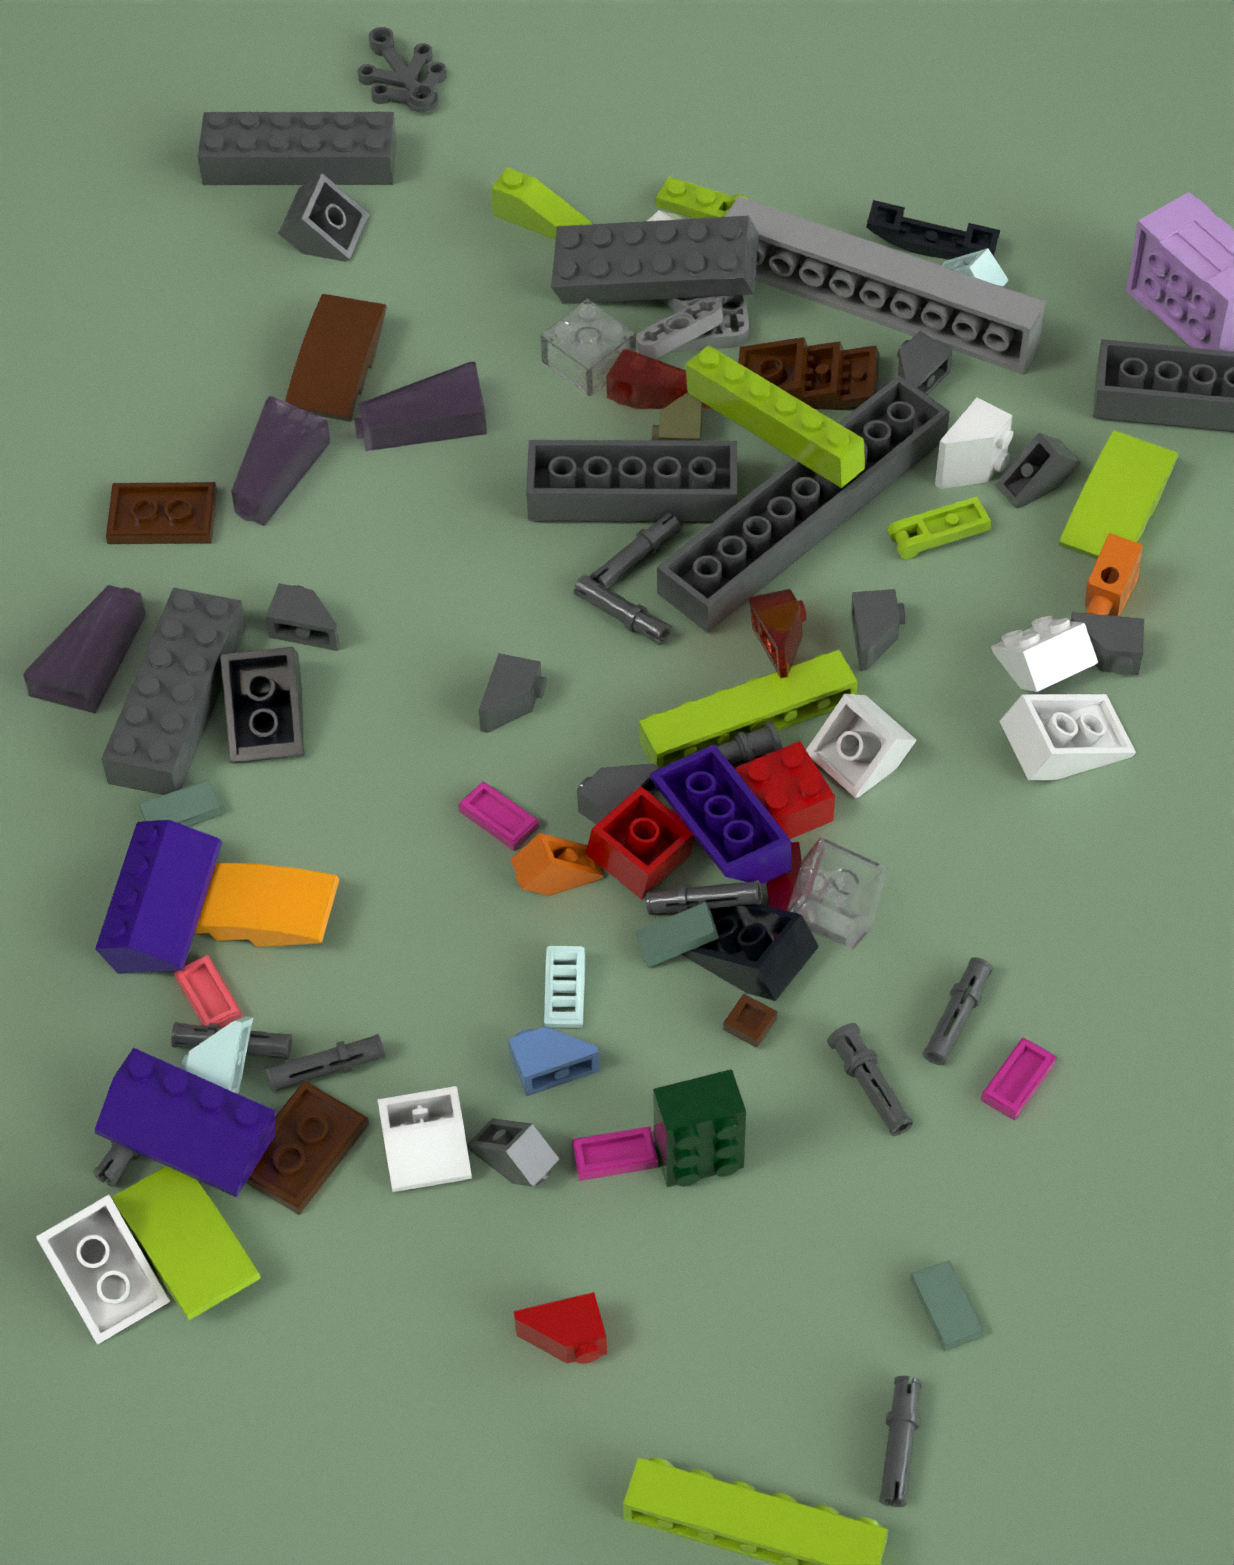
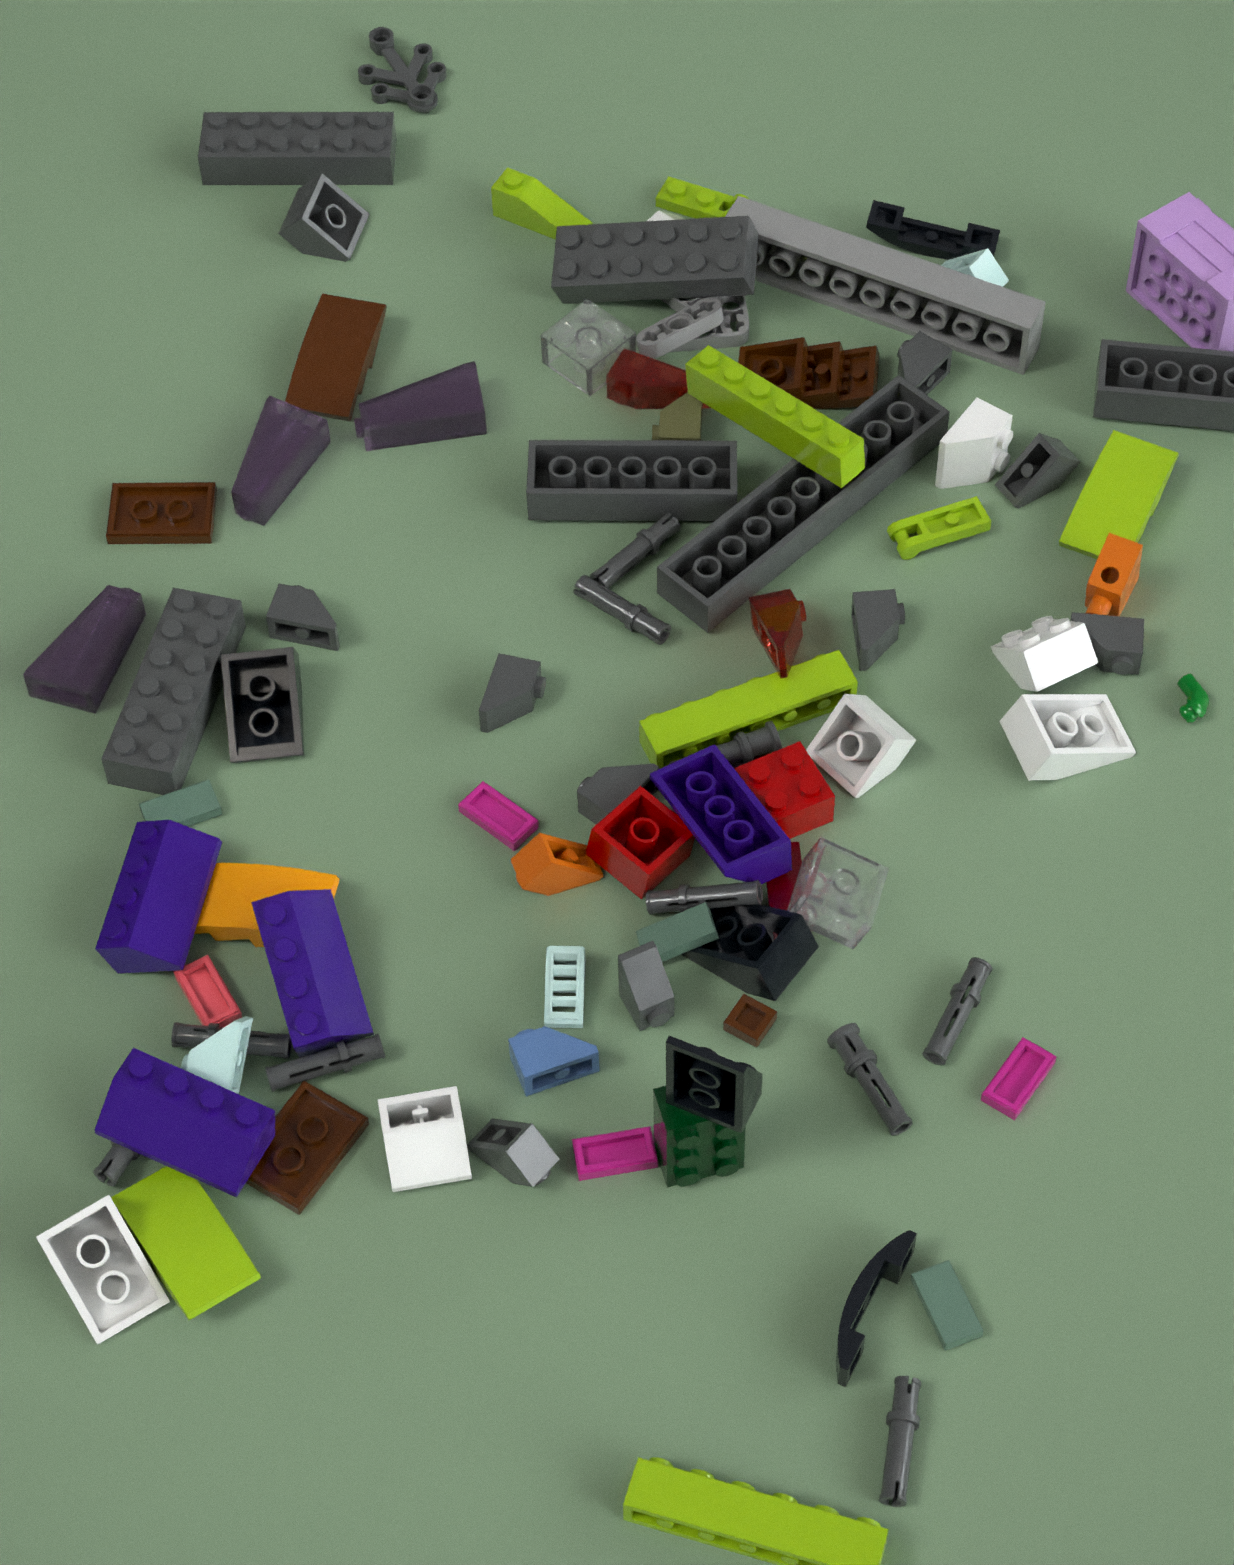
red slope [513,1292,607,1364] -> none
none -> dark purple slope [251,889,374,1058]
none -> dark grey slope [618,940,674,1031]
none -> black slope [666,1035,763,1133]
none -> black slope [836,1230,917,1387]
none -> green arm [1177,673,1209,723]

